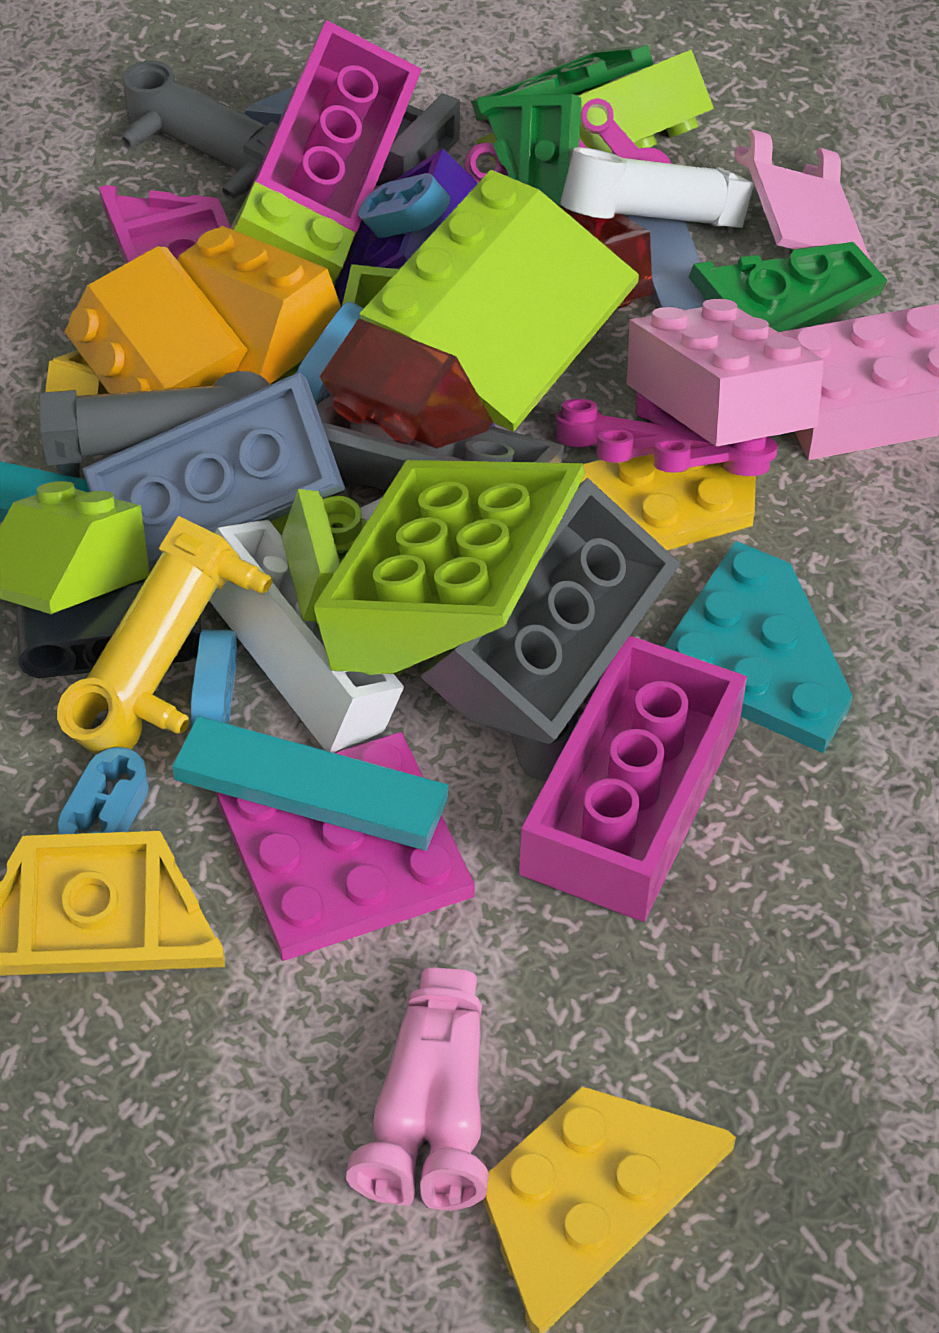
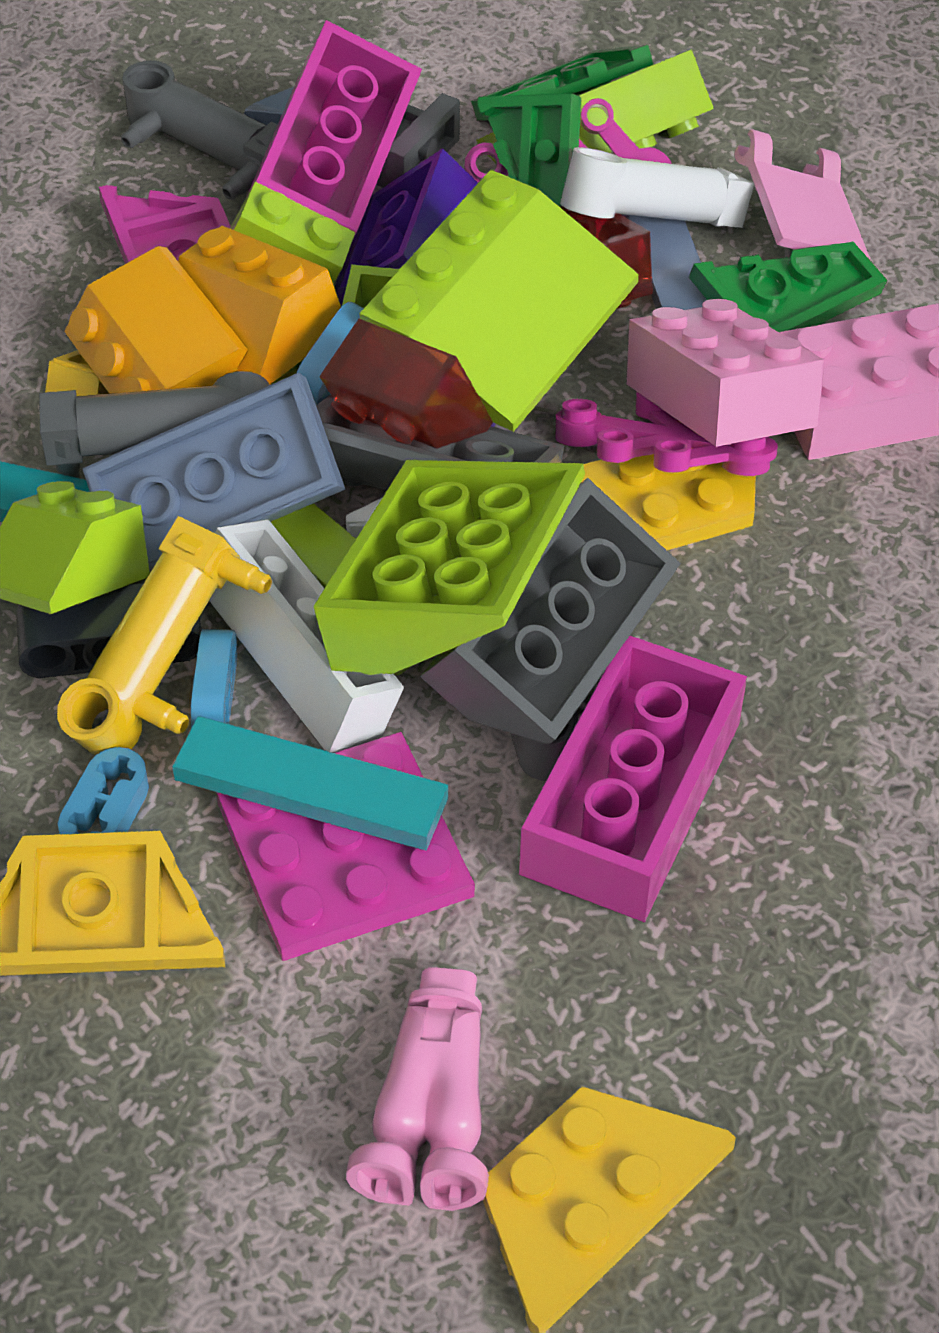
lime tile [281,489,340,622] -> none
lime plate [323,496,367,553] -> none
dark azure beam [358,174,450,238] -> none
teal plate [664,541,853,753] -> none

